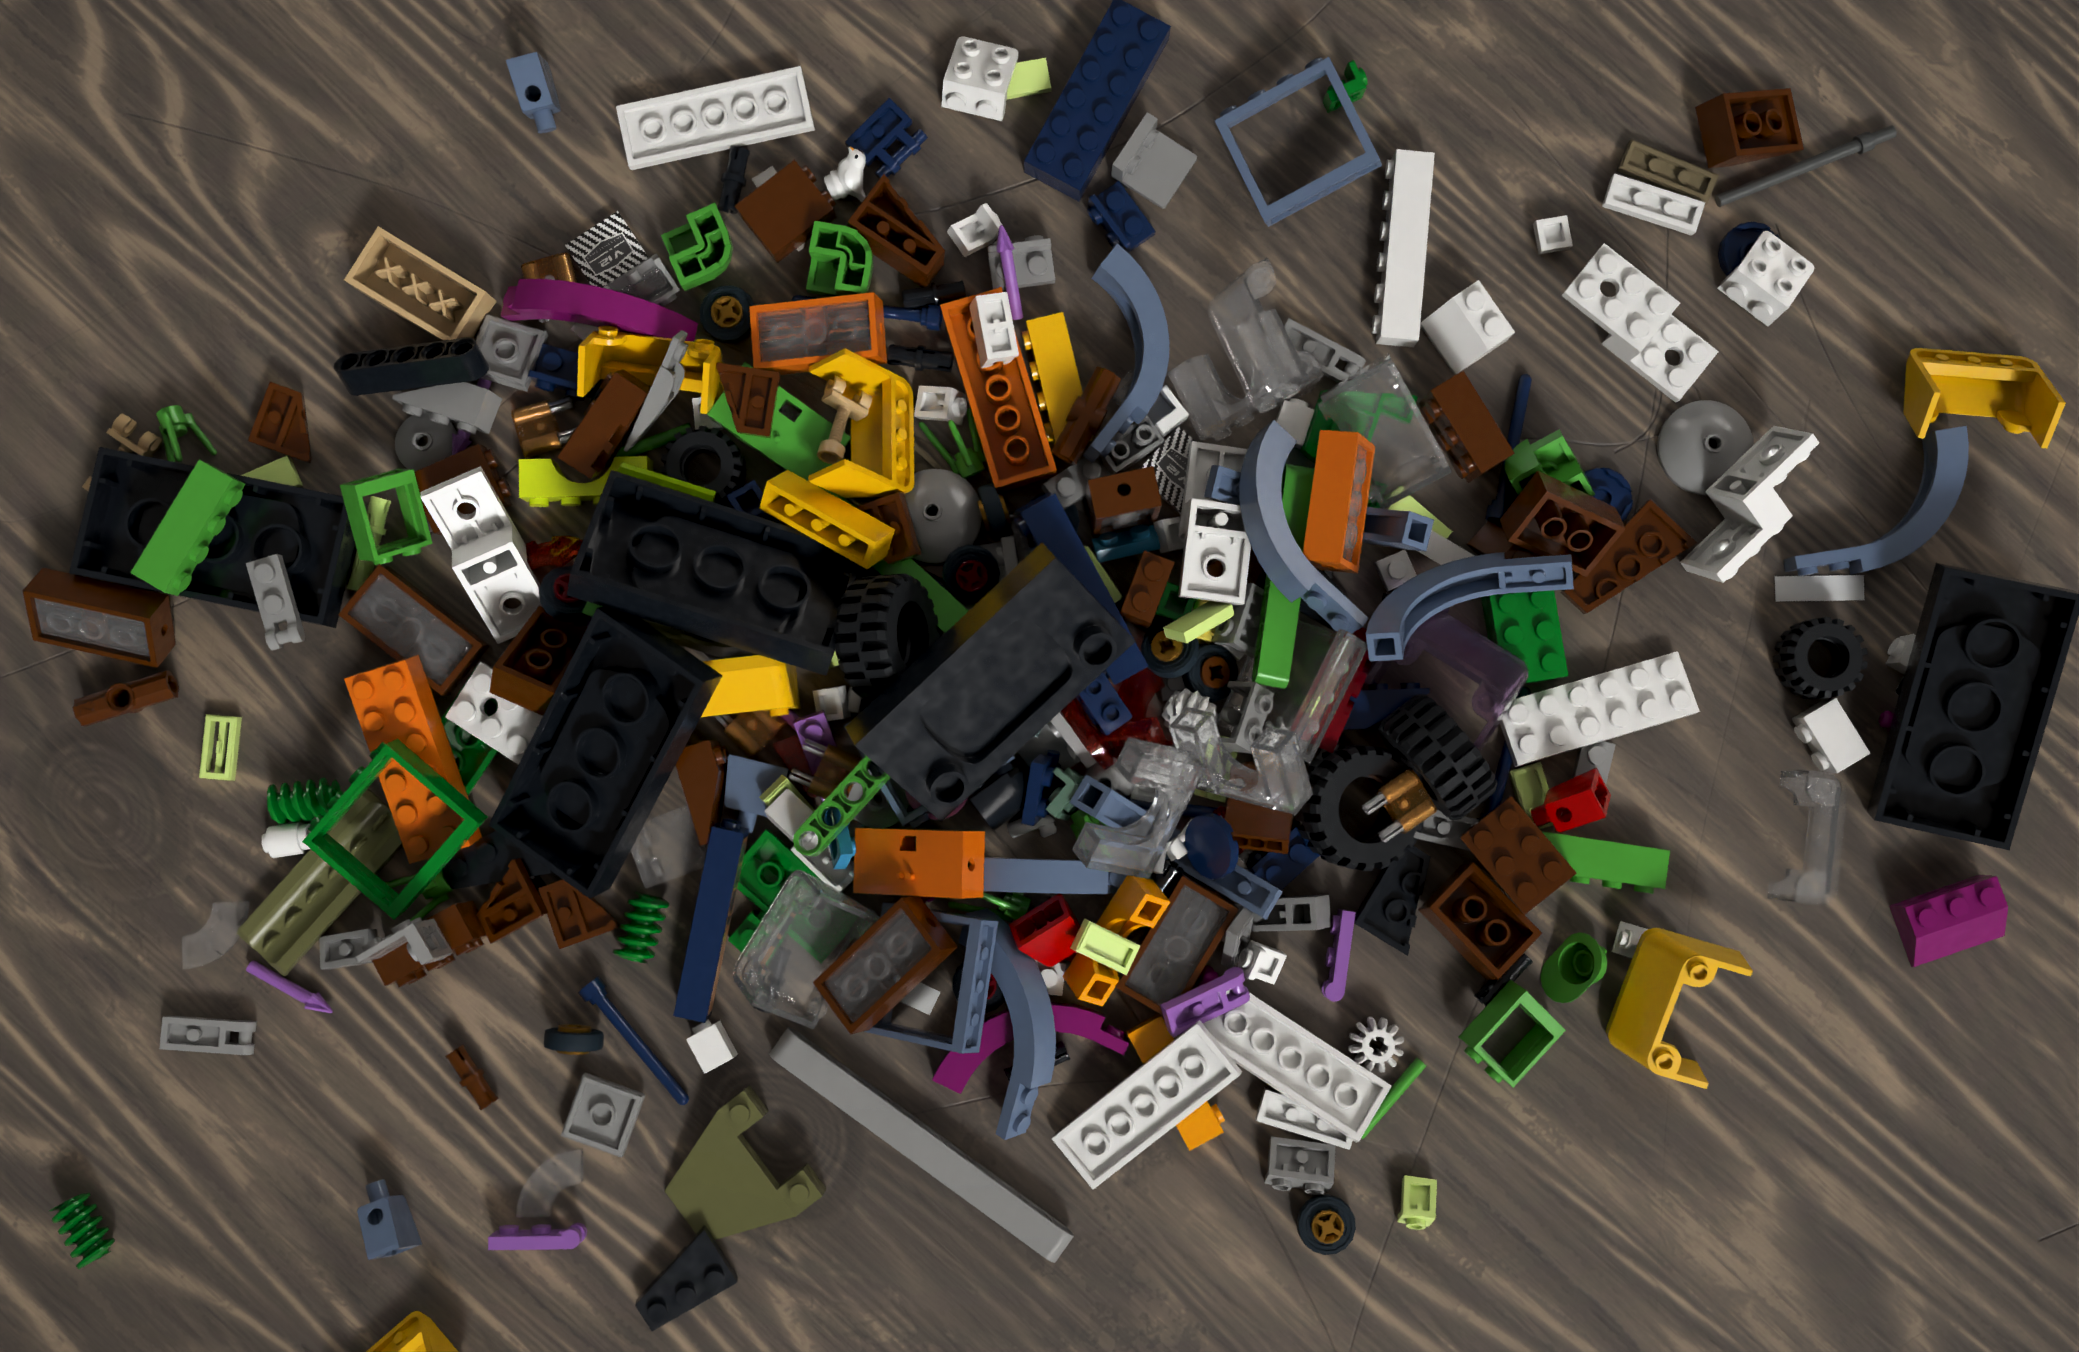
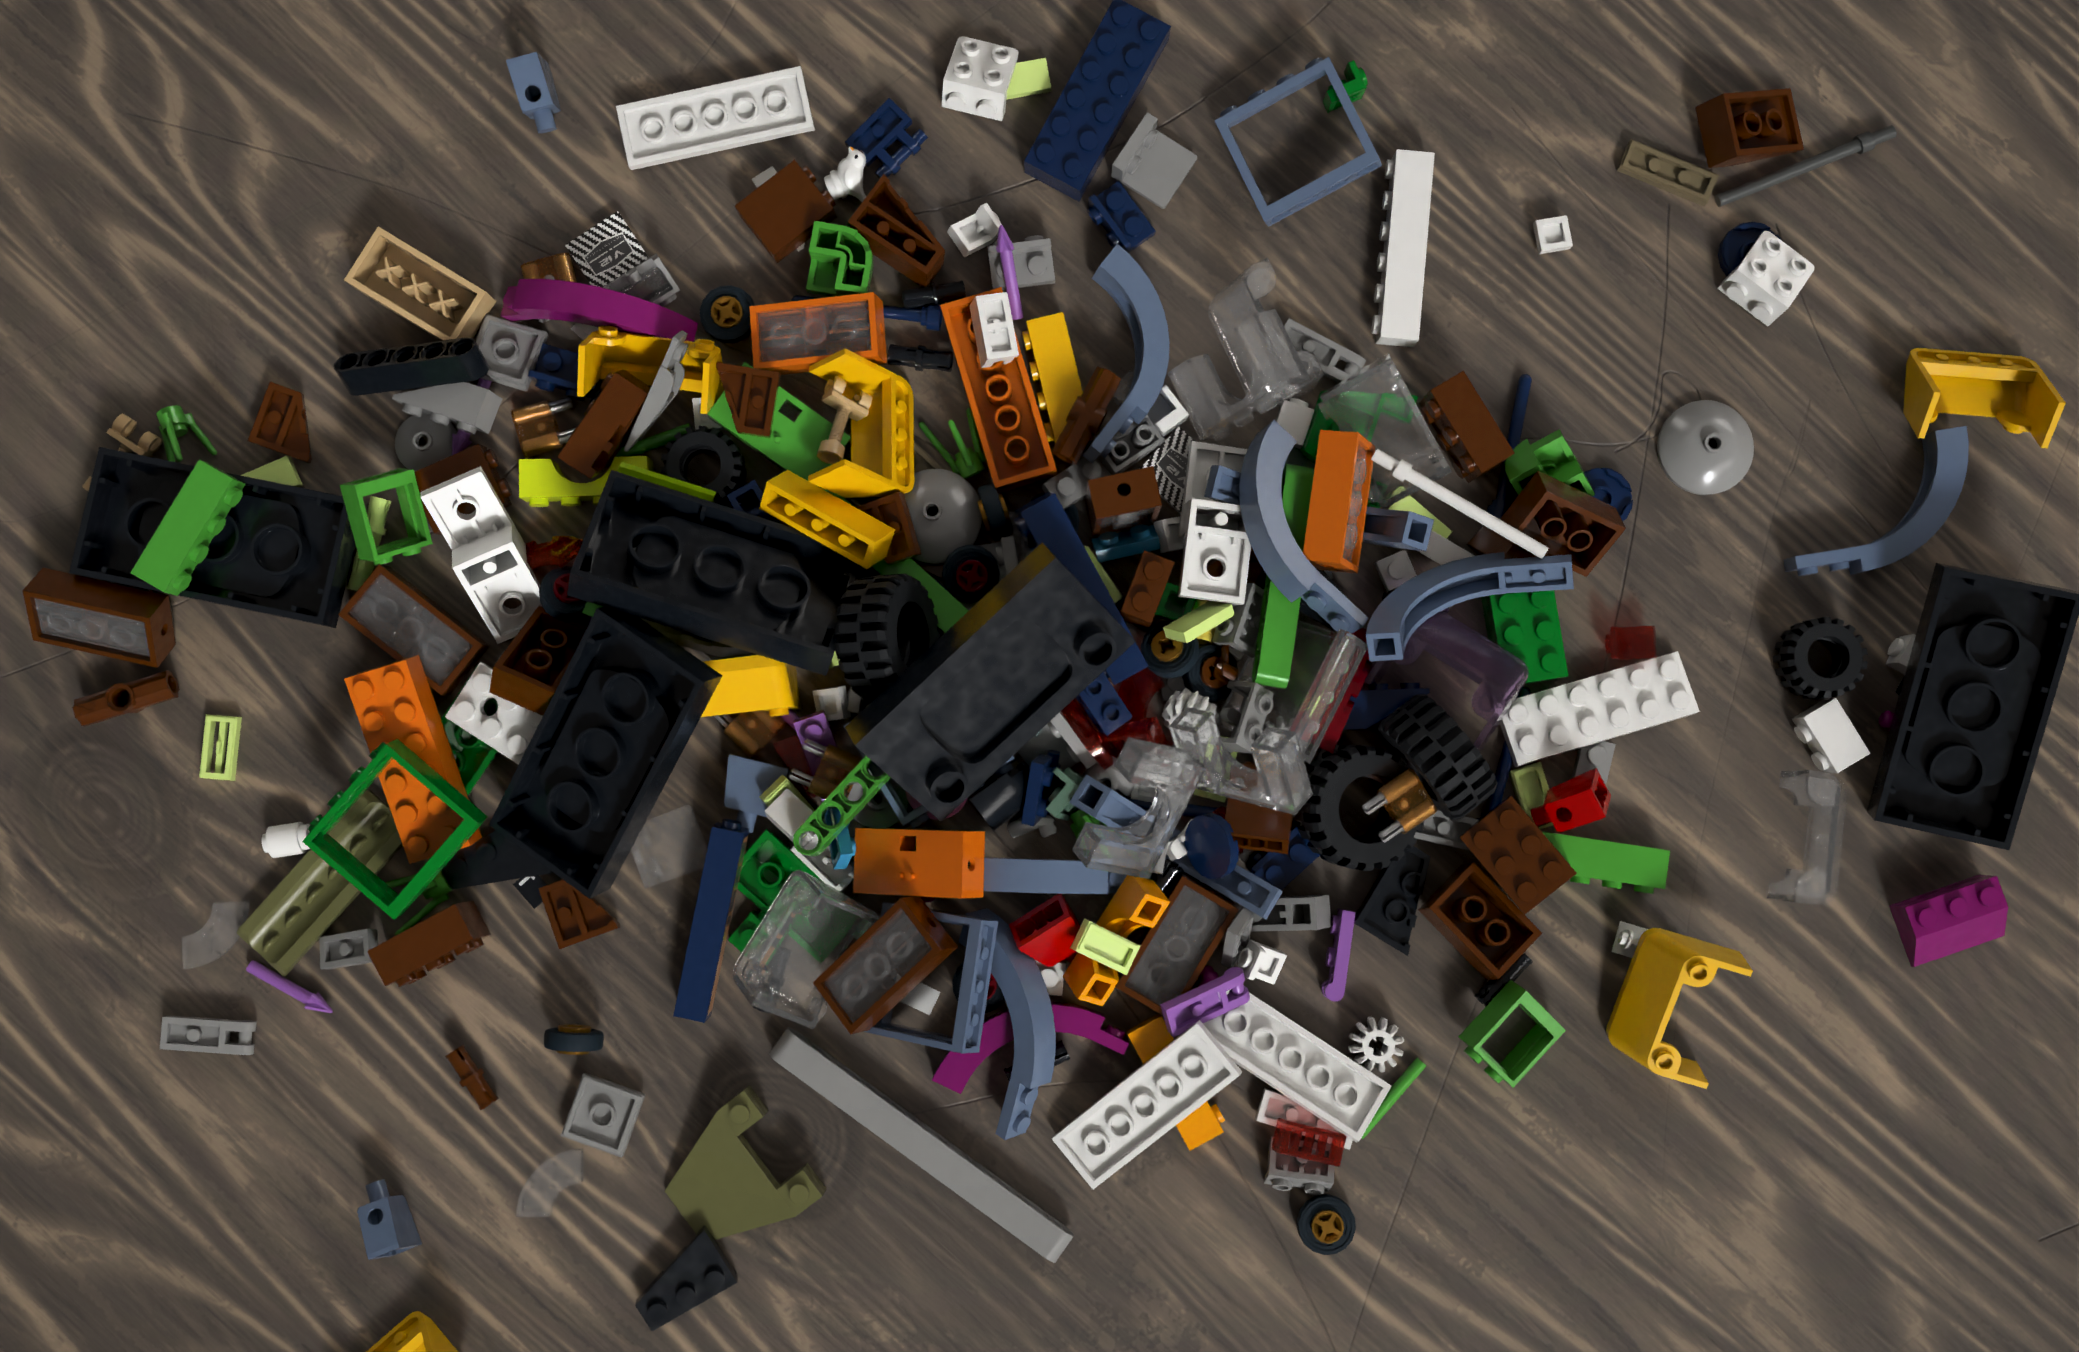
green piece [48,1192,115,1269] -> none
light grey plate [246,554,305,651] -> none
green piece [267,777,341,824] -> none
light grey bracket [355,917,453,965] -> none
reddish brown wing [476,858,548,944] -> none
medium lavender plate [488,1223,587,1250] -> none
dark blue piece [578,976,689,1105] -> none
green piece [612,892,670,963] -> none
bright green brick [661,203,733,292] -> none
reddish brown slope [676,740,729,846] -> none
white brick [686,1019,738,1074] -> none
black pin [718,146,750,214] -> none
white bracket [914,385,967,425] -> none
bright green plant [948,892,1031,923] -> none
yellowish green bracket [1397,1175,1437,1230] -> none
white slope [1420,280,1515,375] -> none
bright green piece [1541,932,1607,1003] -> none
white bracket [1561,243,1719,403] -> none
reddish brown wing [1561,499,1697,614] -> none
white plate [1602,173,1705,236] -> none
white bracket [1680,426,1819,583] -> none
white sticker [1774,575,1865,602] -> none
none -> reddish brown hand [1213,645,1238,684]
none -> clear red slope [1272,1118,1346,1167]
none -> white bar [1371,448,1549,559]
none -> clear red bracket [1605,626,1657,660]

